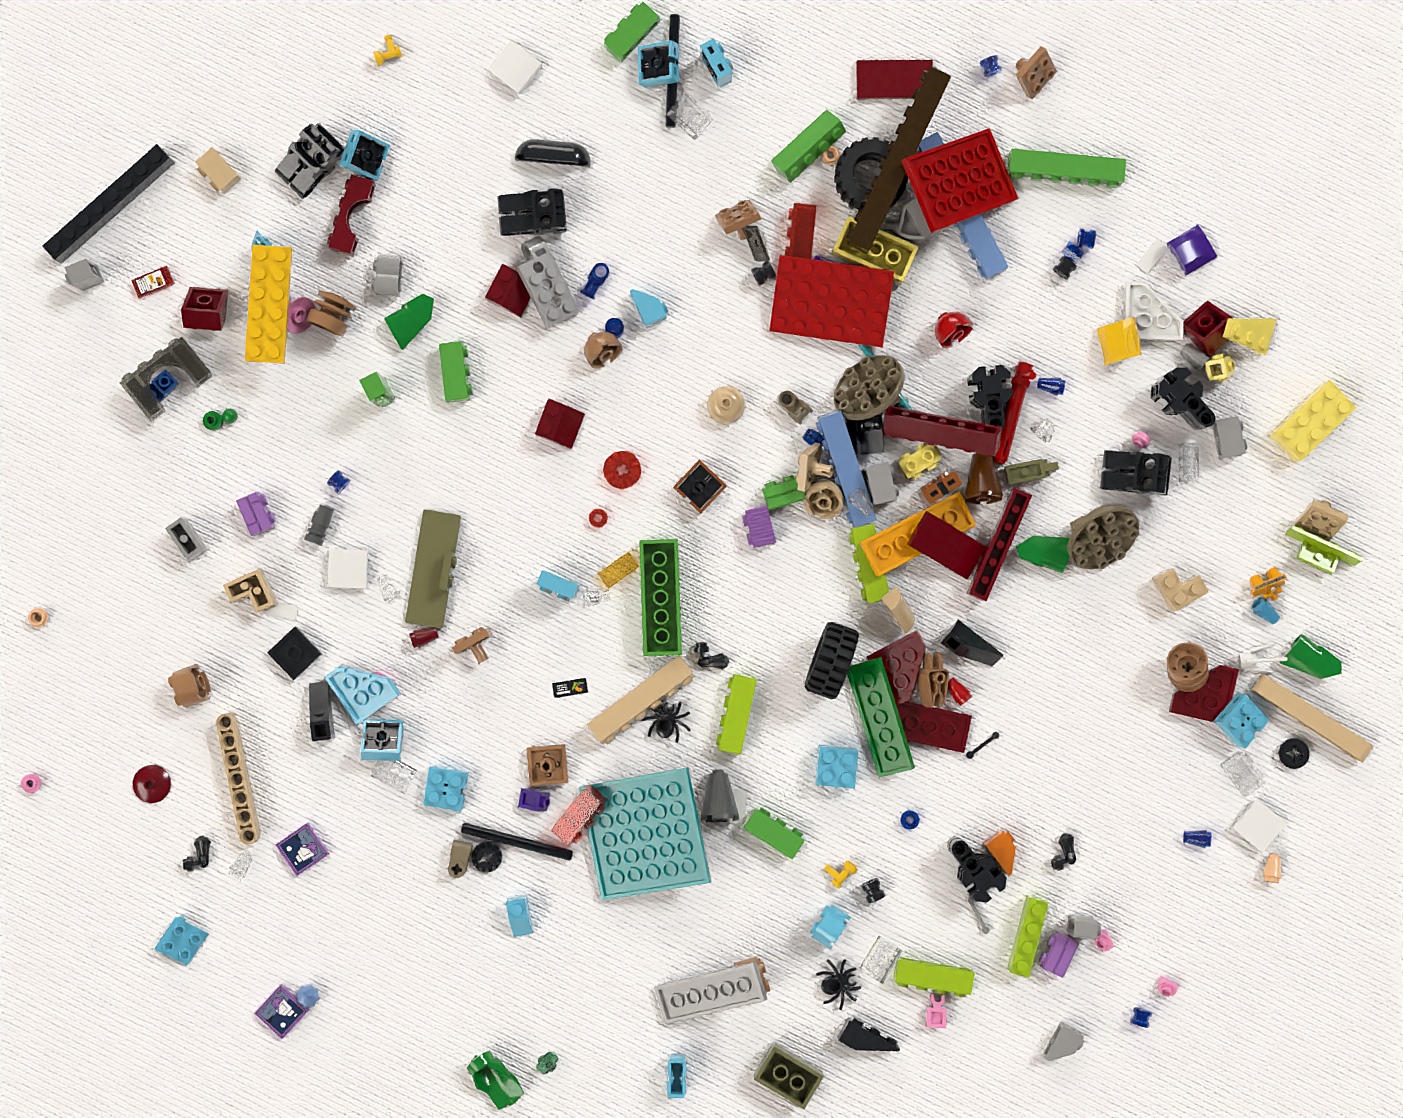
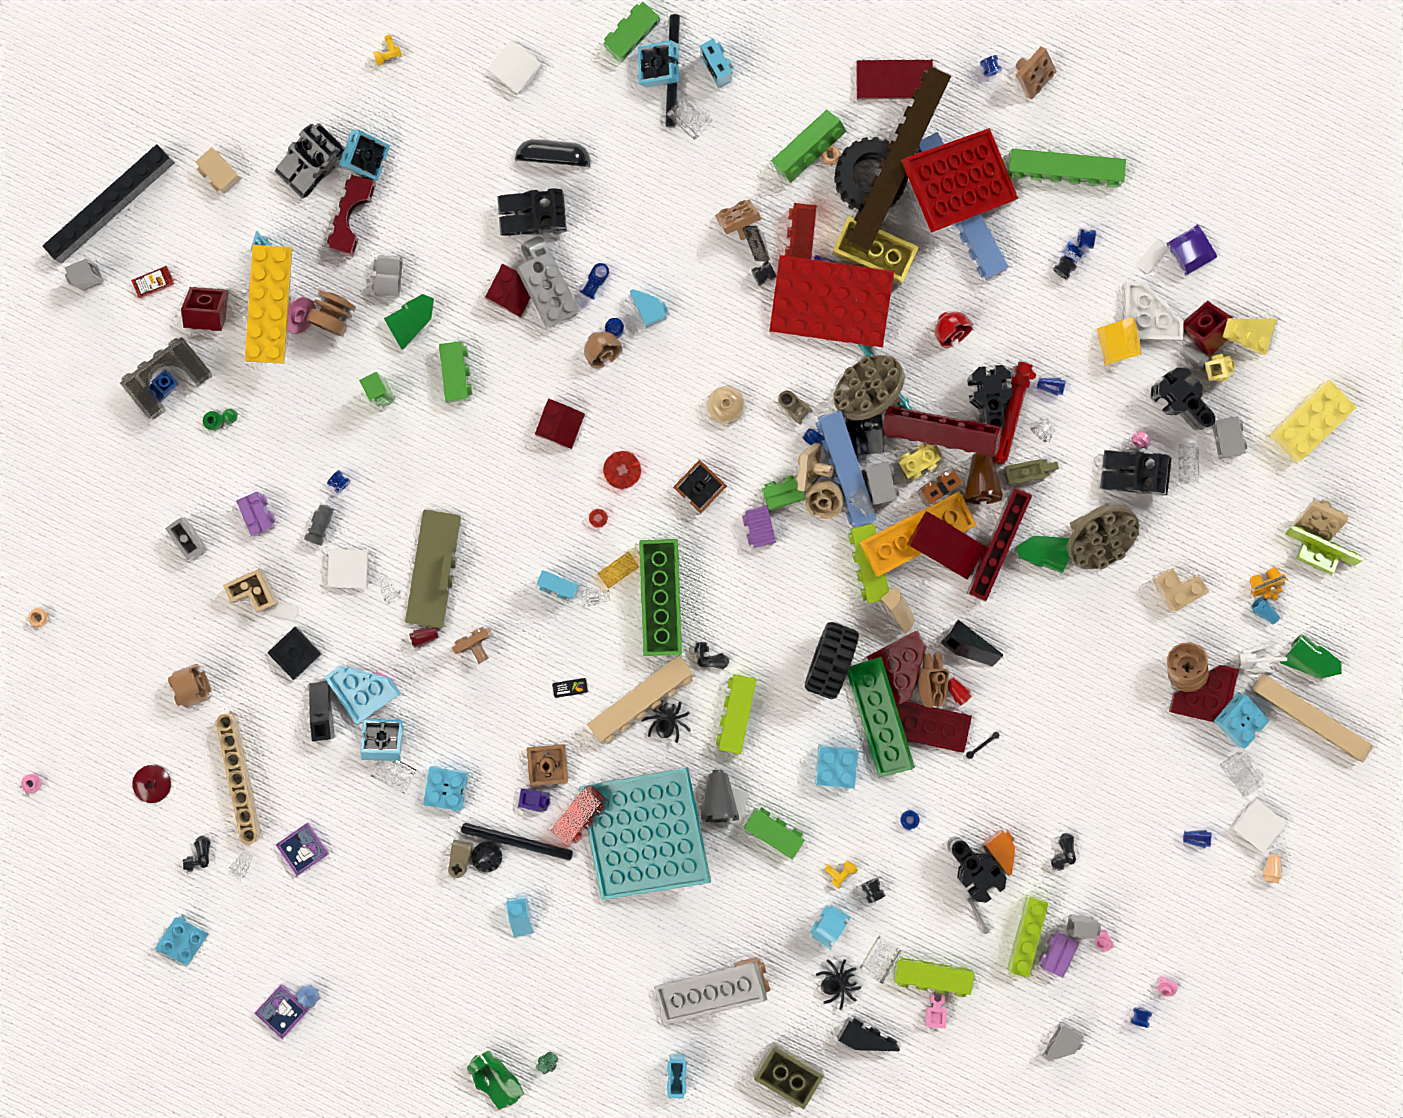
light grey piece [884,198,942,245] -> none
black gear [1278,738,1310,769] -> none

